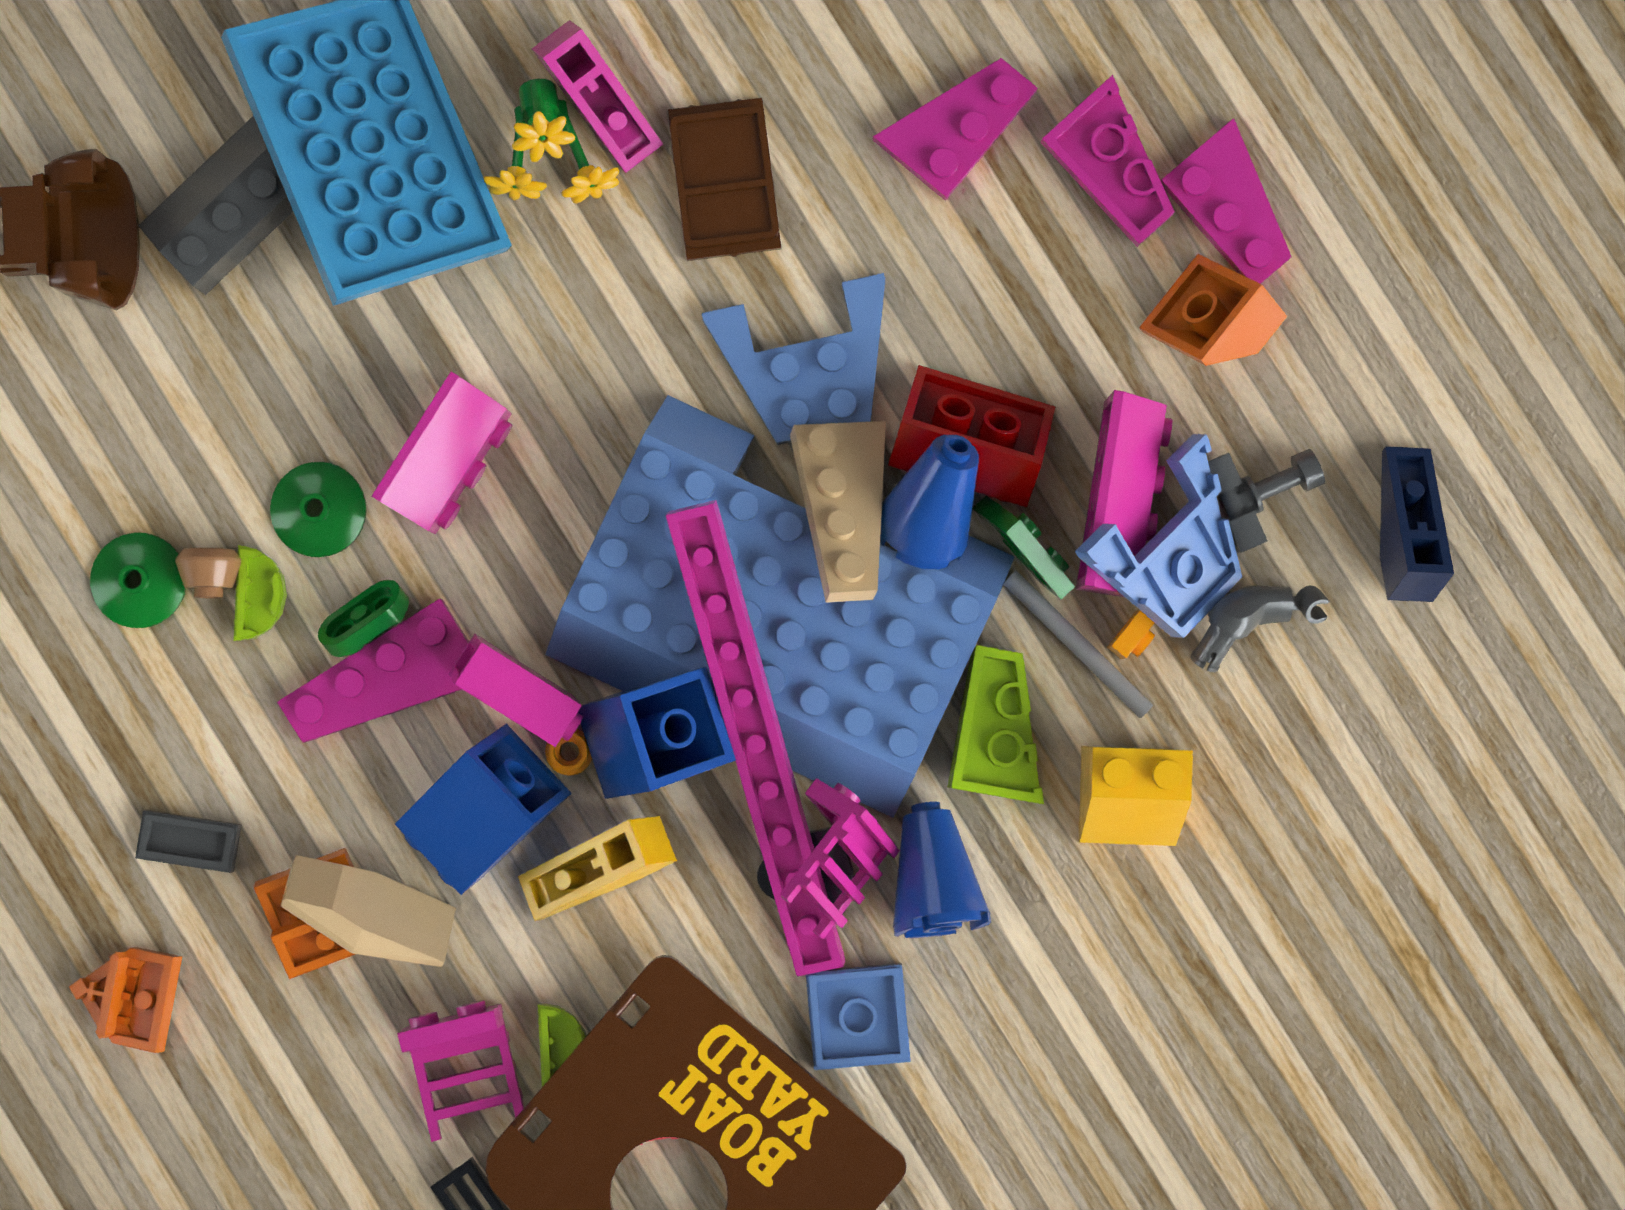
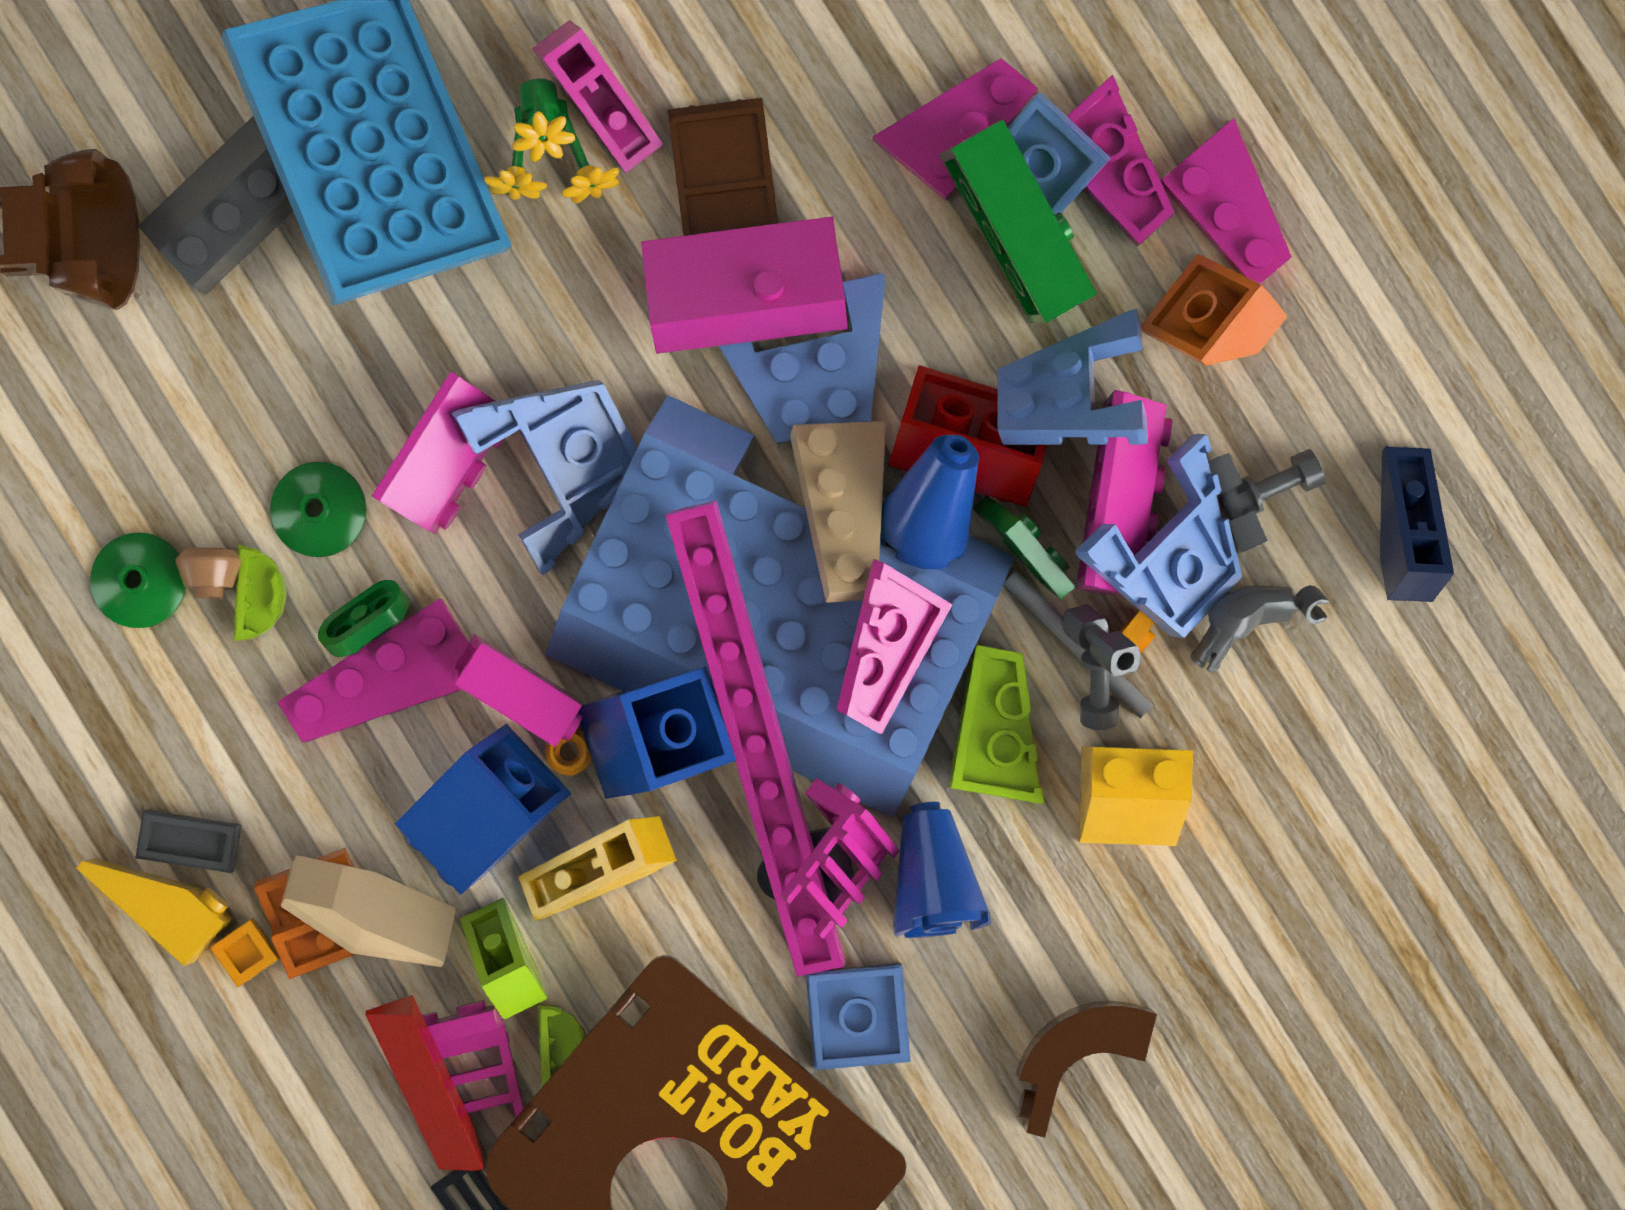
orange slope [69,947,183,1053] -> none
none -> yellow slope [76,858,234,966]
none -> light orange plate [210,918,280,988]
none -> red slope [365,995,485,1171]
none -> medium blue wing [451,380,637,575]
none -> lime slope [460,898,548,1020]
none -> dark pink brick [641,216,847,354]
none -> wing [836,558,952,735]
none -> green brick [939,120,1097,323]
none -> medium blue wing [997,309,1148,445]
none -> medium blue tile [1008,92,1111,215]
none -> reddish brown arch [1016,1001,1157,1138]
none -> dark grey bar [1062,604,1141,730]

